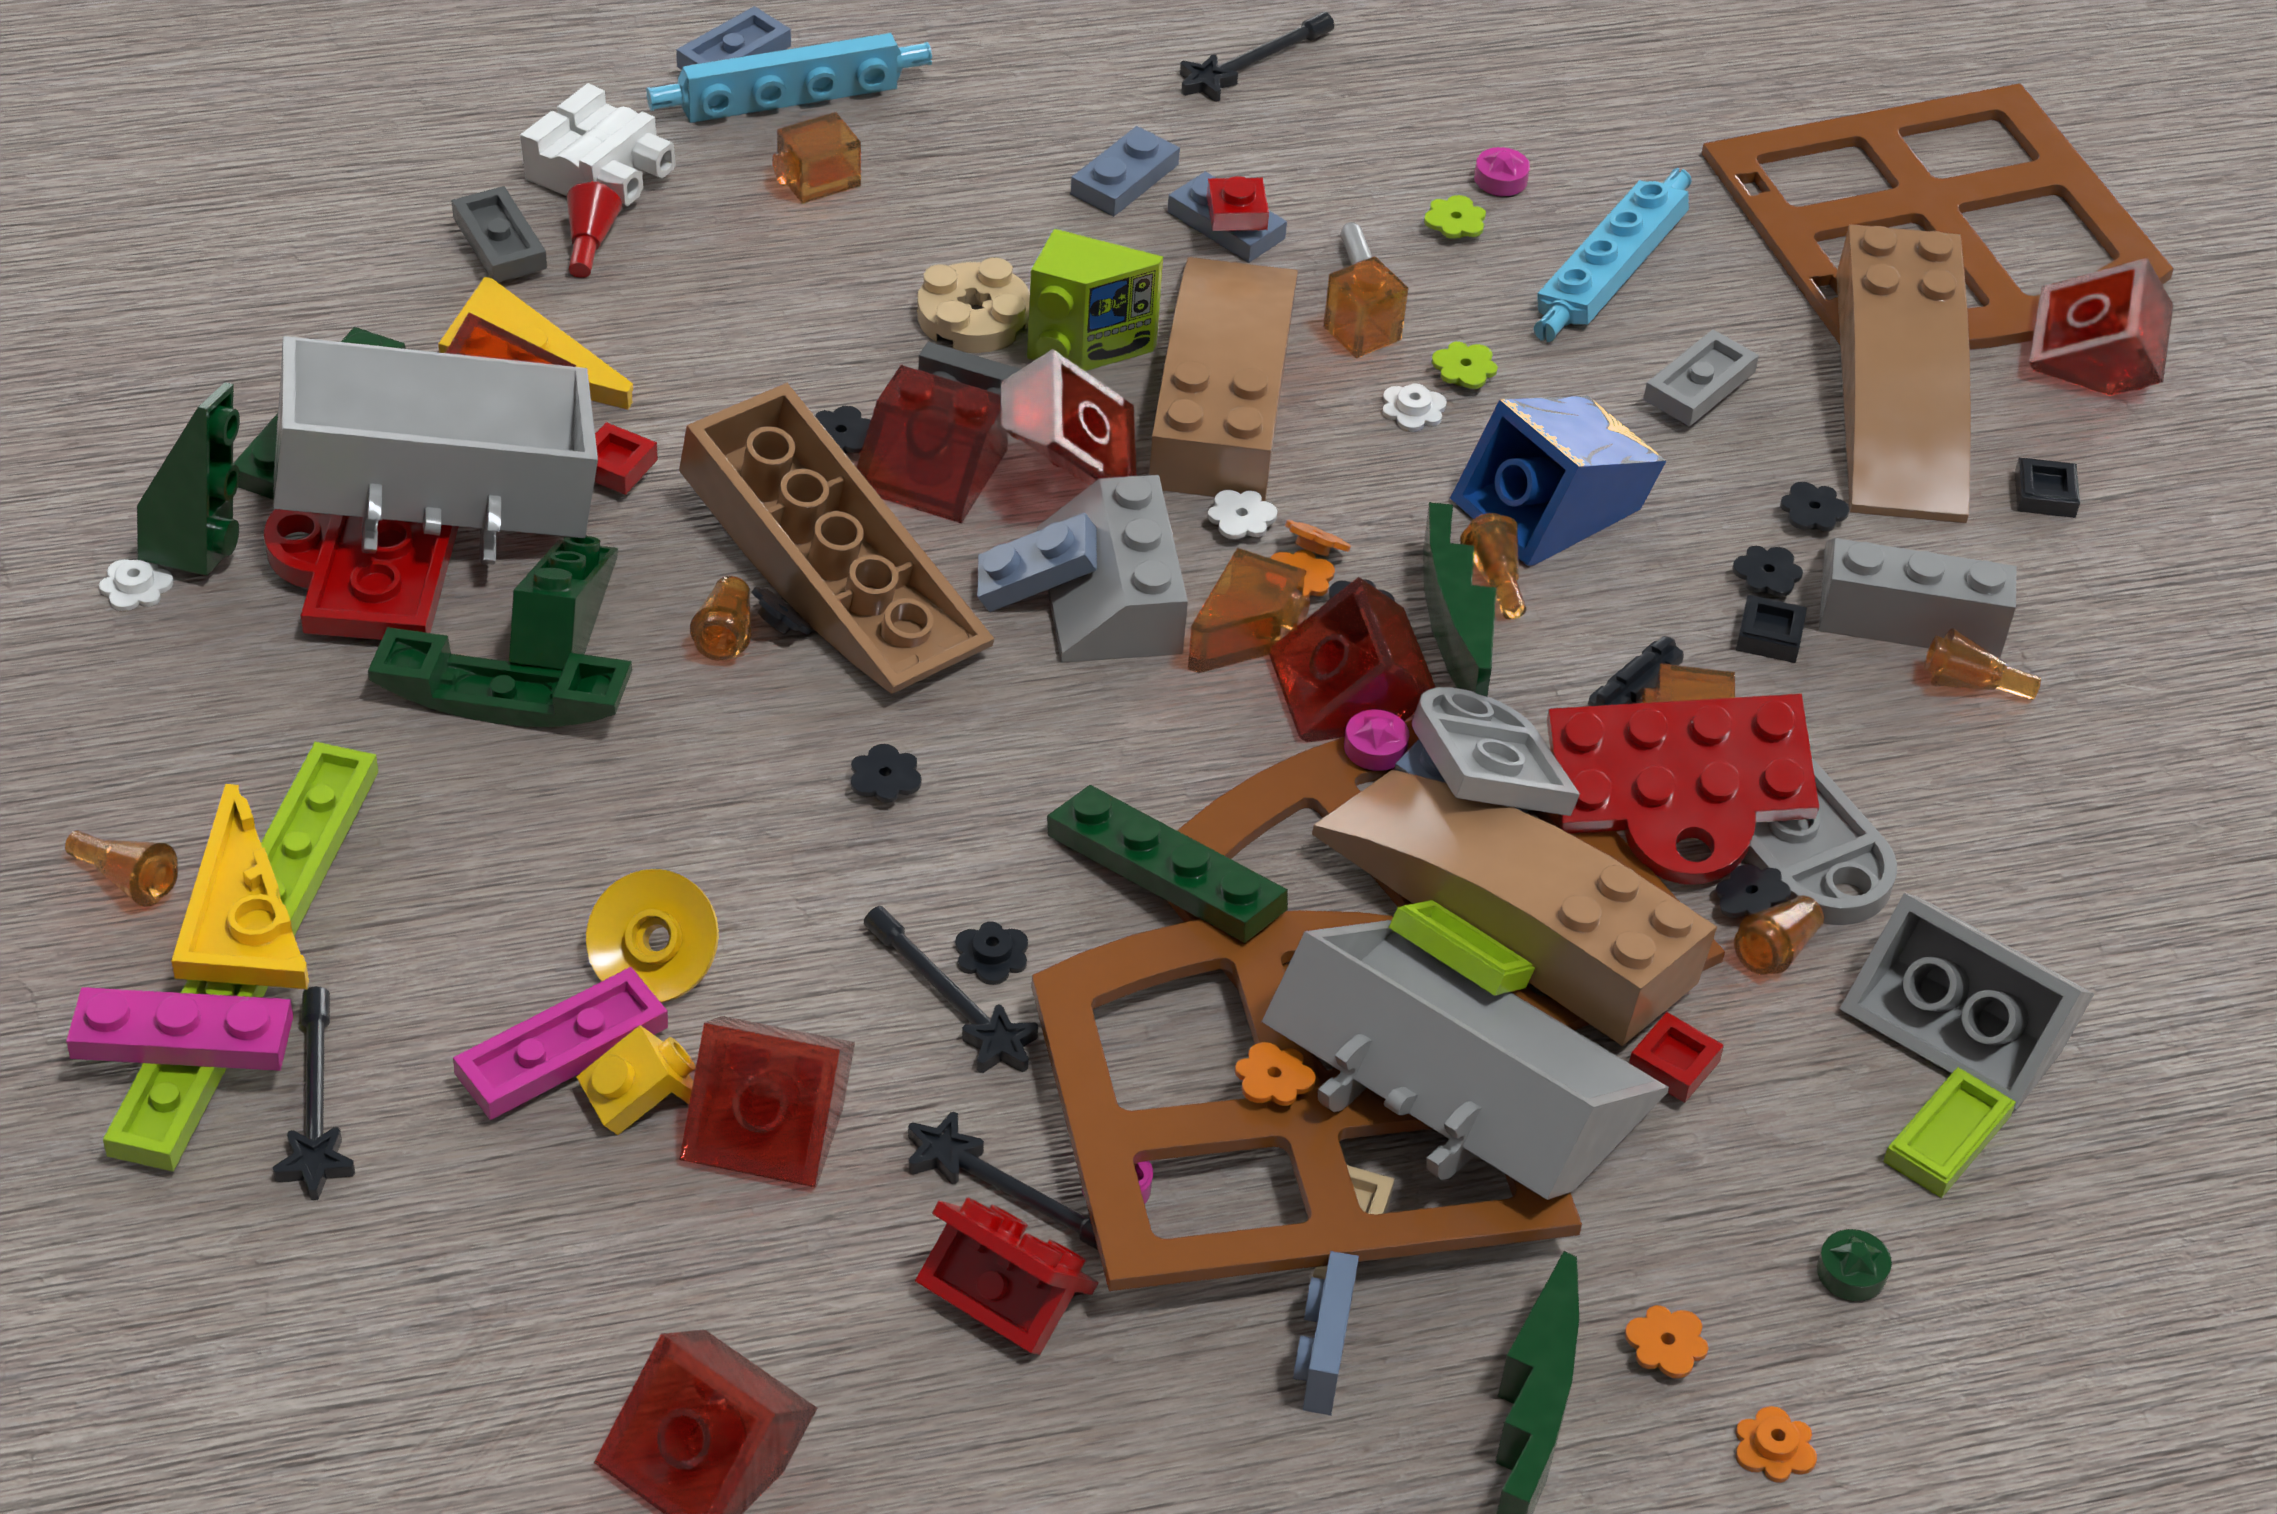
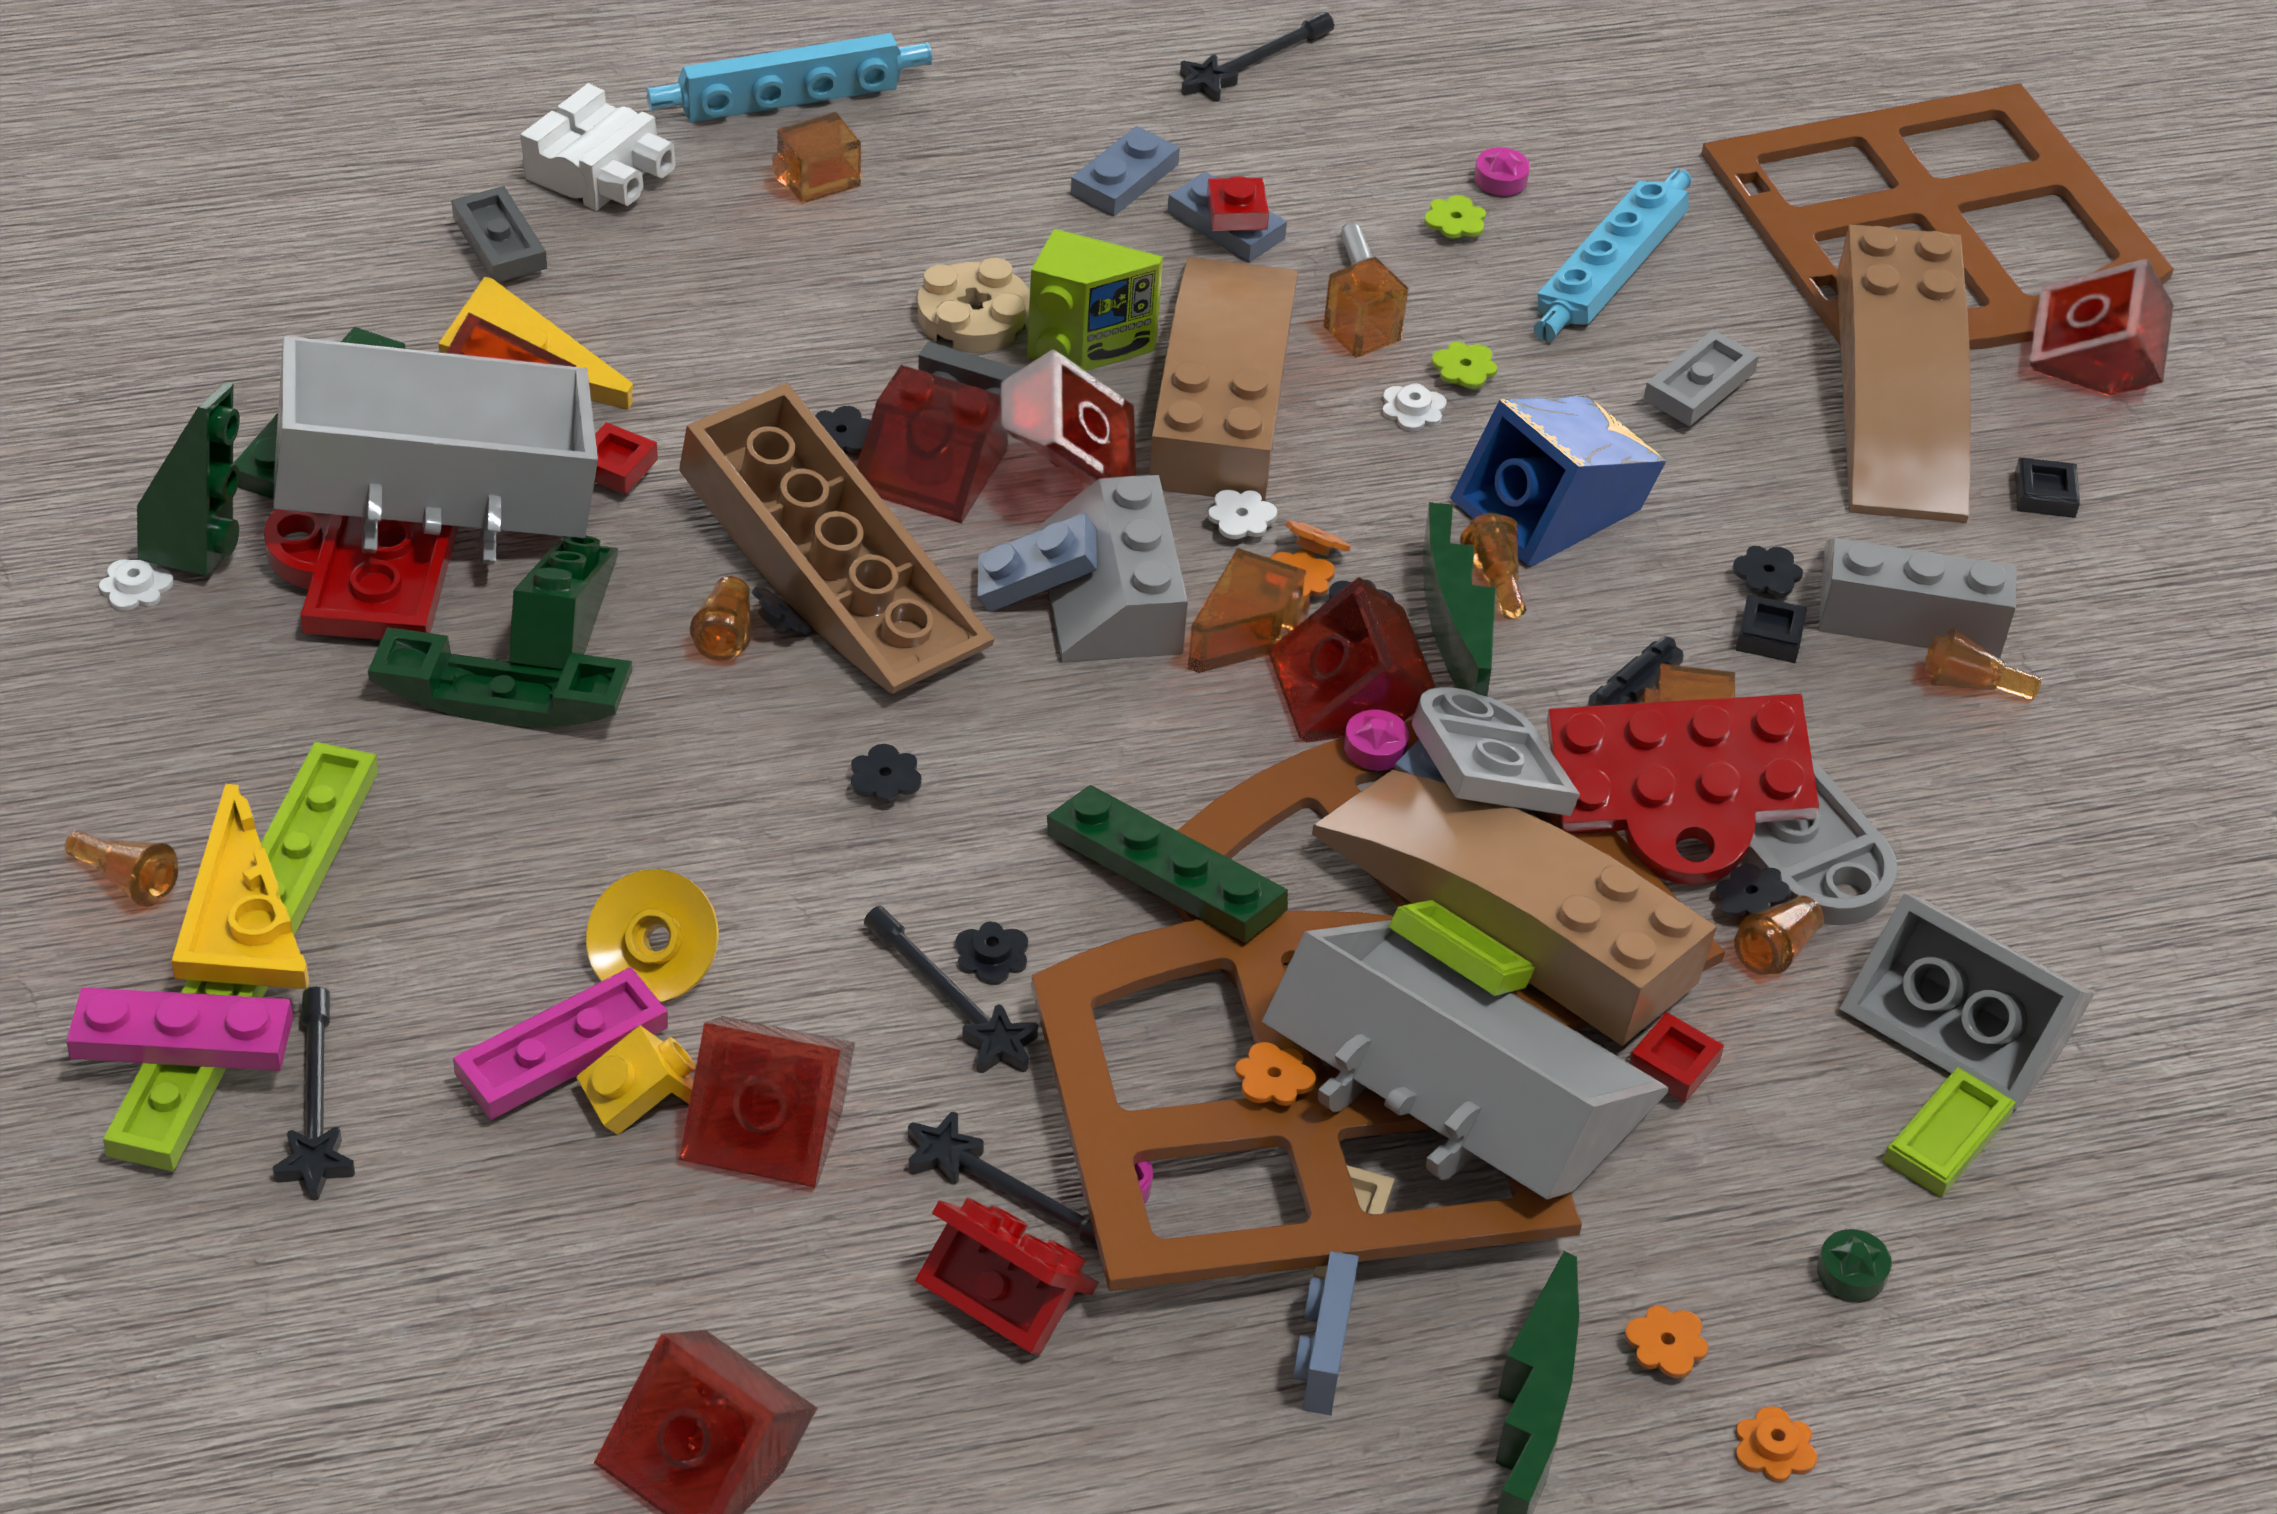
red cone [567,182,622,278] -> none
sand blue plate [676,6,791,70] -> none
black plant [1780,482,1850,531] -> none

